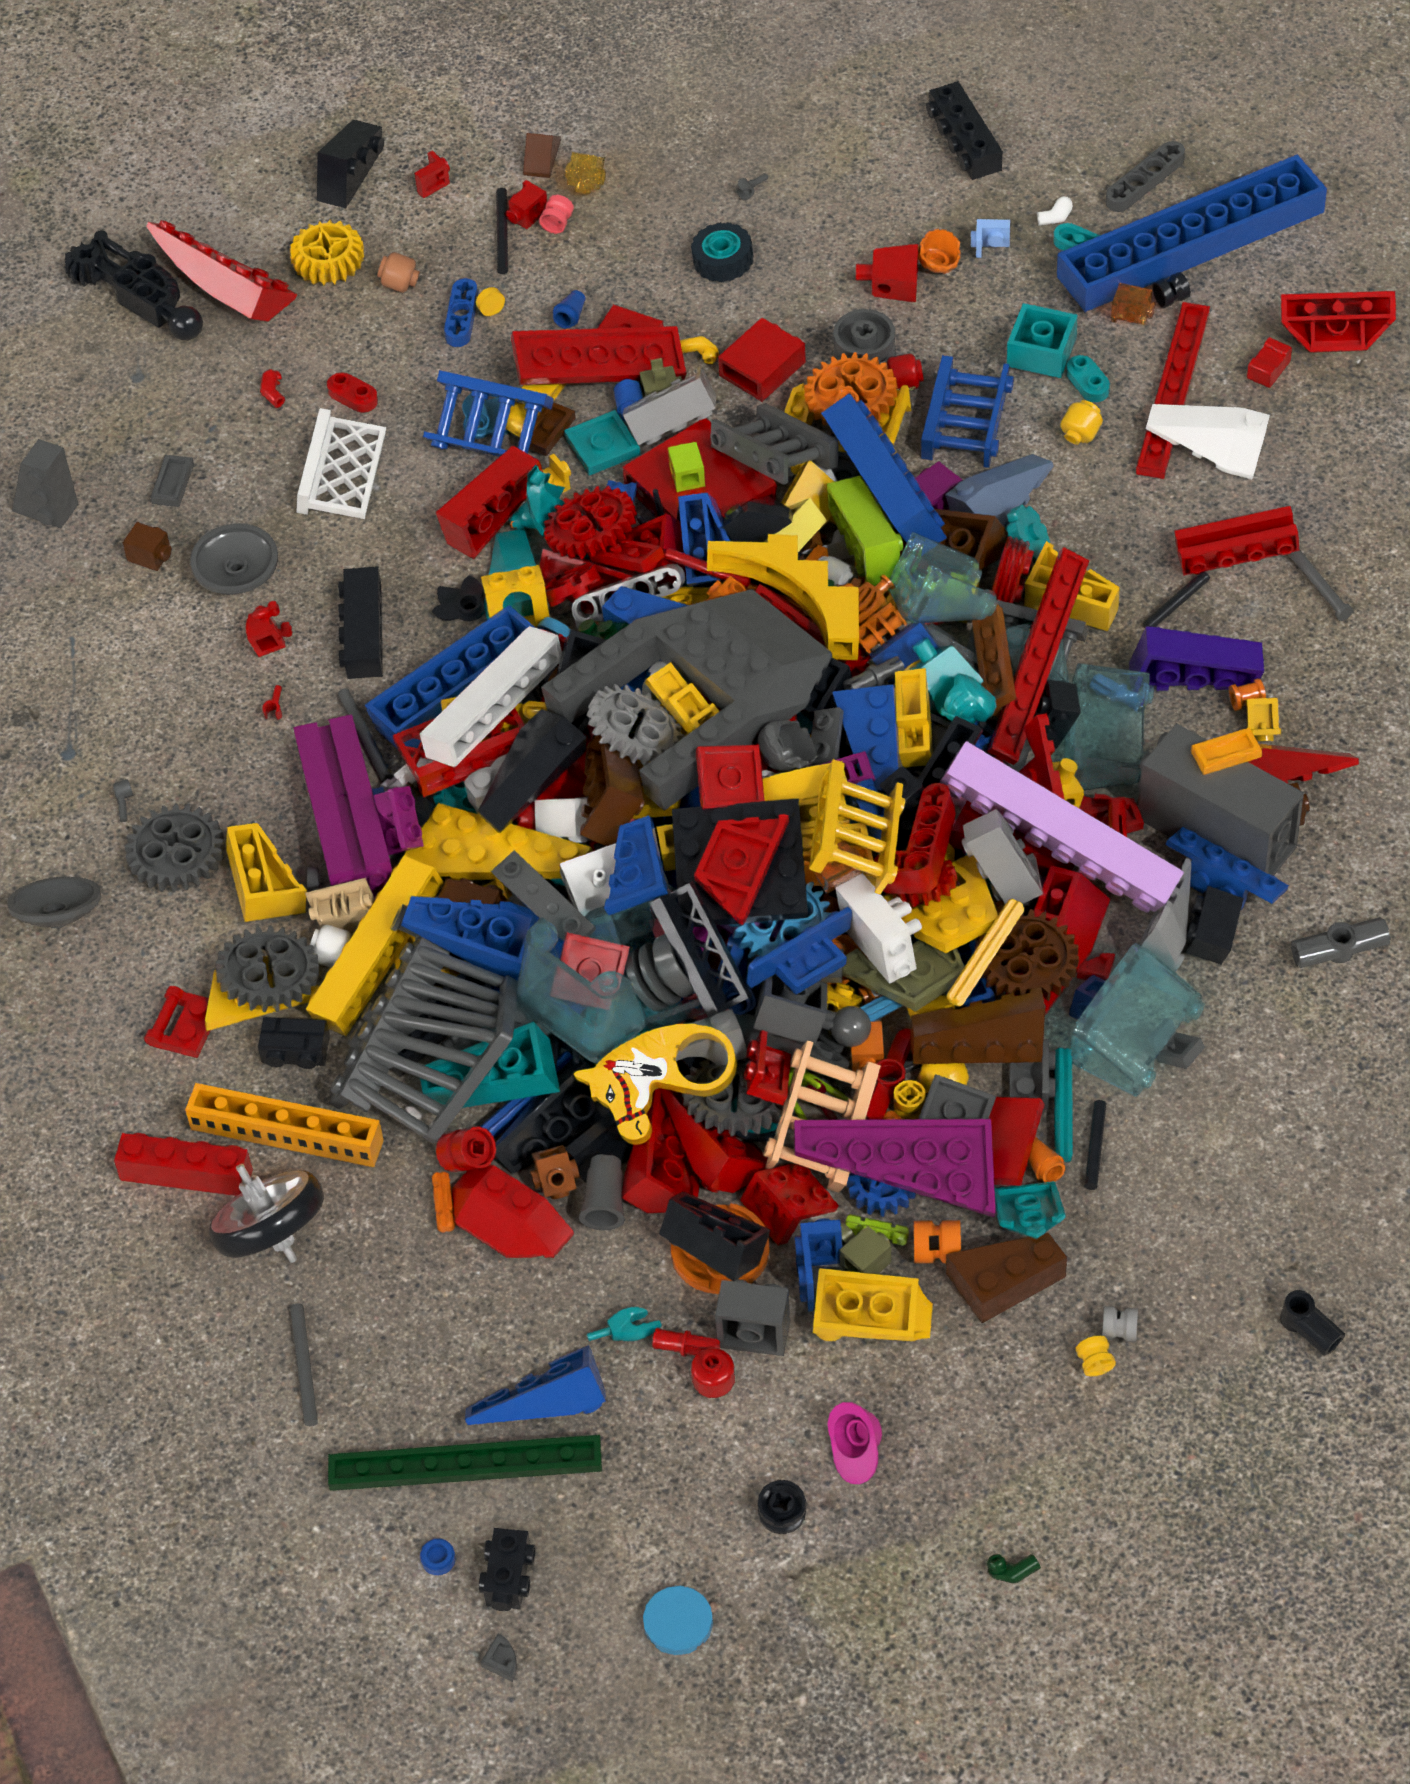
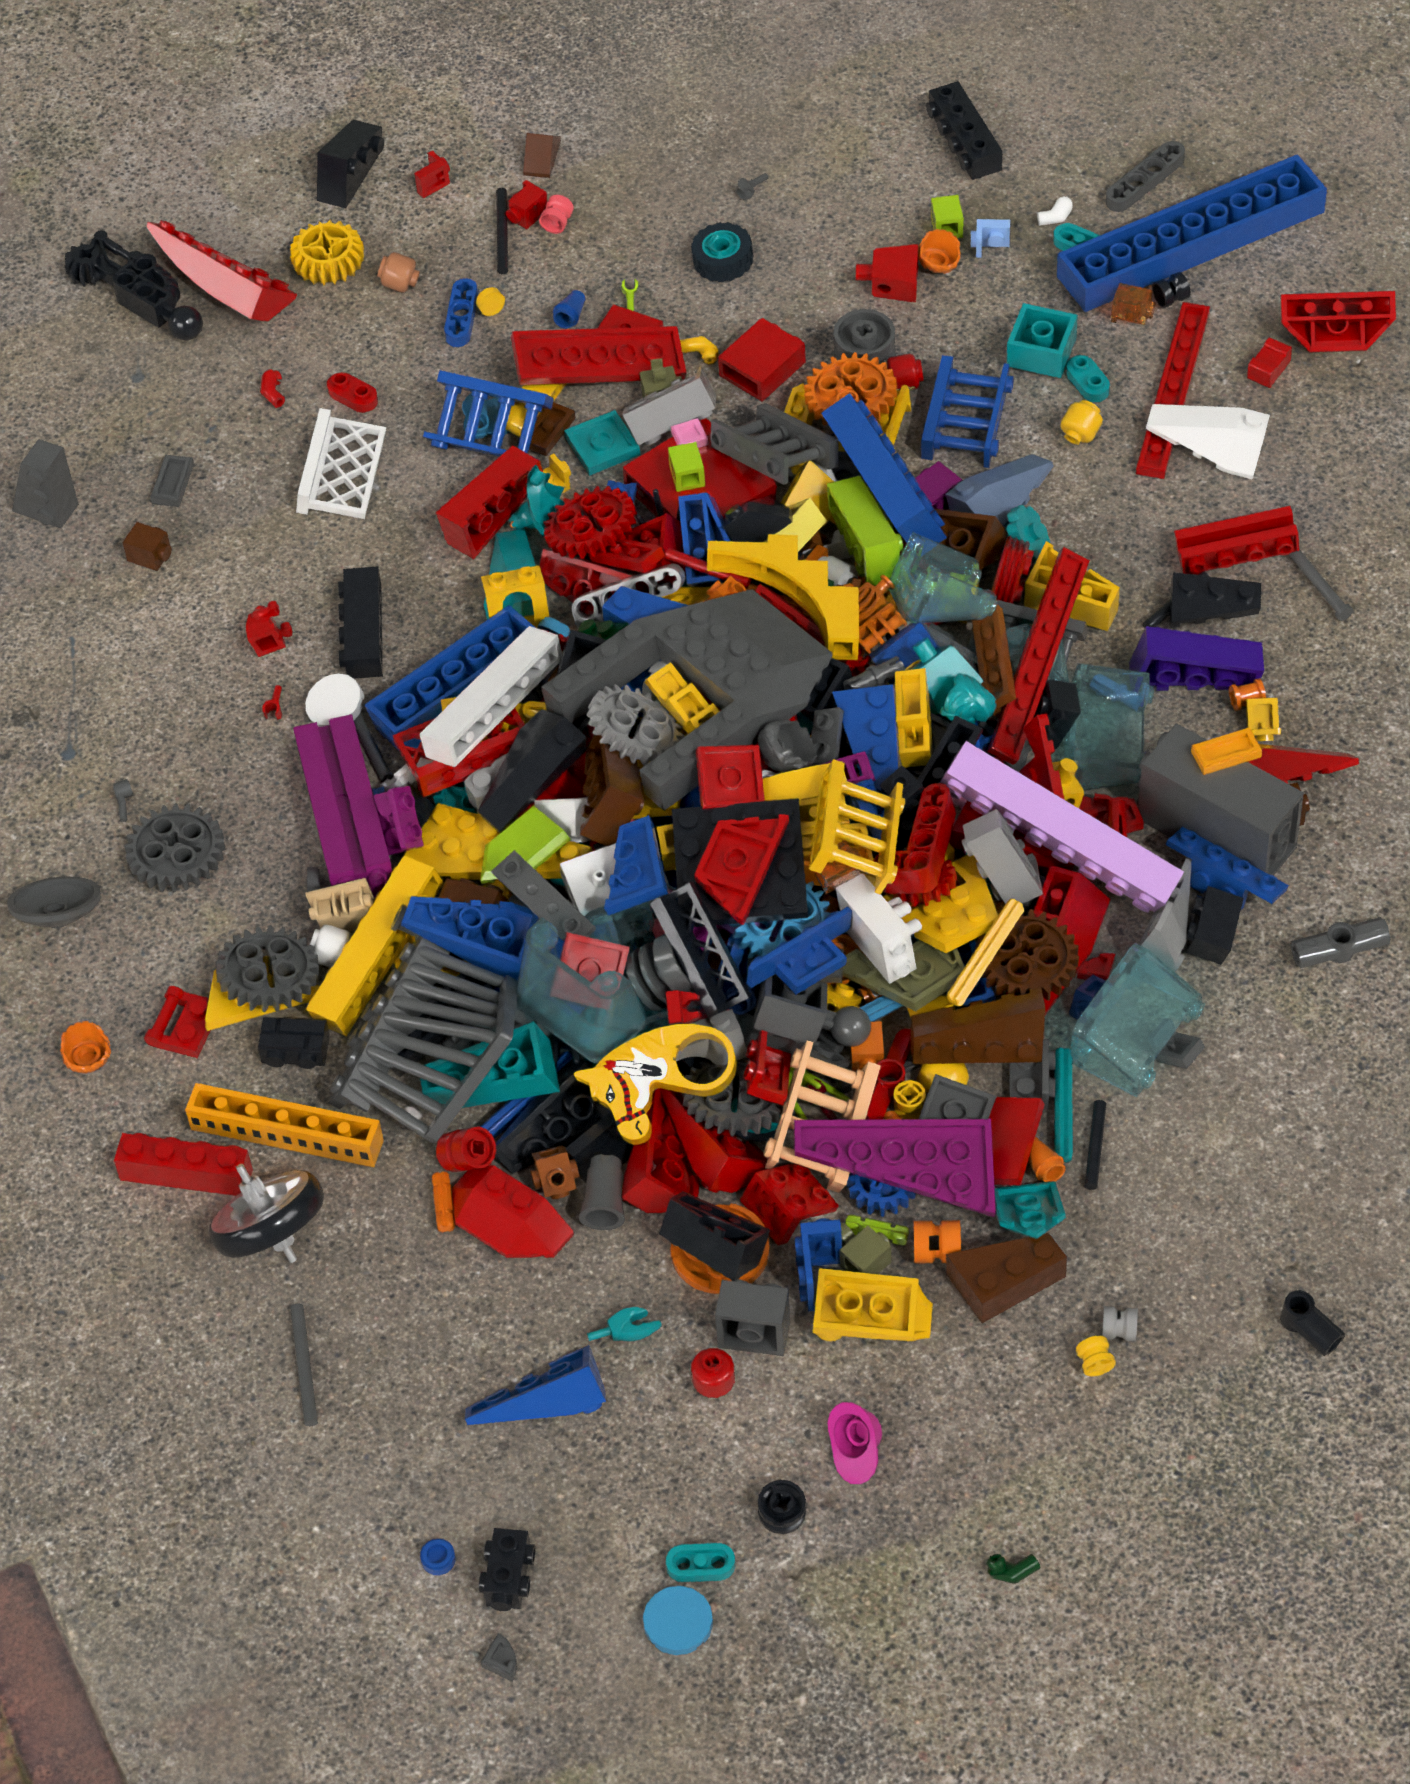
dark grey dish [190,523,278,595] -> none
yellow wedge [226,823,307,922] -> none
dark green plate [328,1435,602,1491] -> none
black plate [432,575,485,622] -> none
red plate [545,562,601,607] -> none
clear yellow brick [565,152,606,194] -> none
blue brick [613,379,643,422] -> none
red axle [652,1327,720,1357] -> none
none -> orange hair [60,1021,111,1074]
none -> white tile [306,673,364,727]
none -> lime tile [480,806,571,884]
none -> lime hand [621,279,638,311]
none -> red tile [666,990,702,1025]
none -> teal plate [666,1543,736,1582]
none -> bright pink tile [671,418,708,448]
none -> lime brick [931,195,964,238]
none -> black wing [1169,572,1261,629]

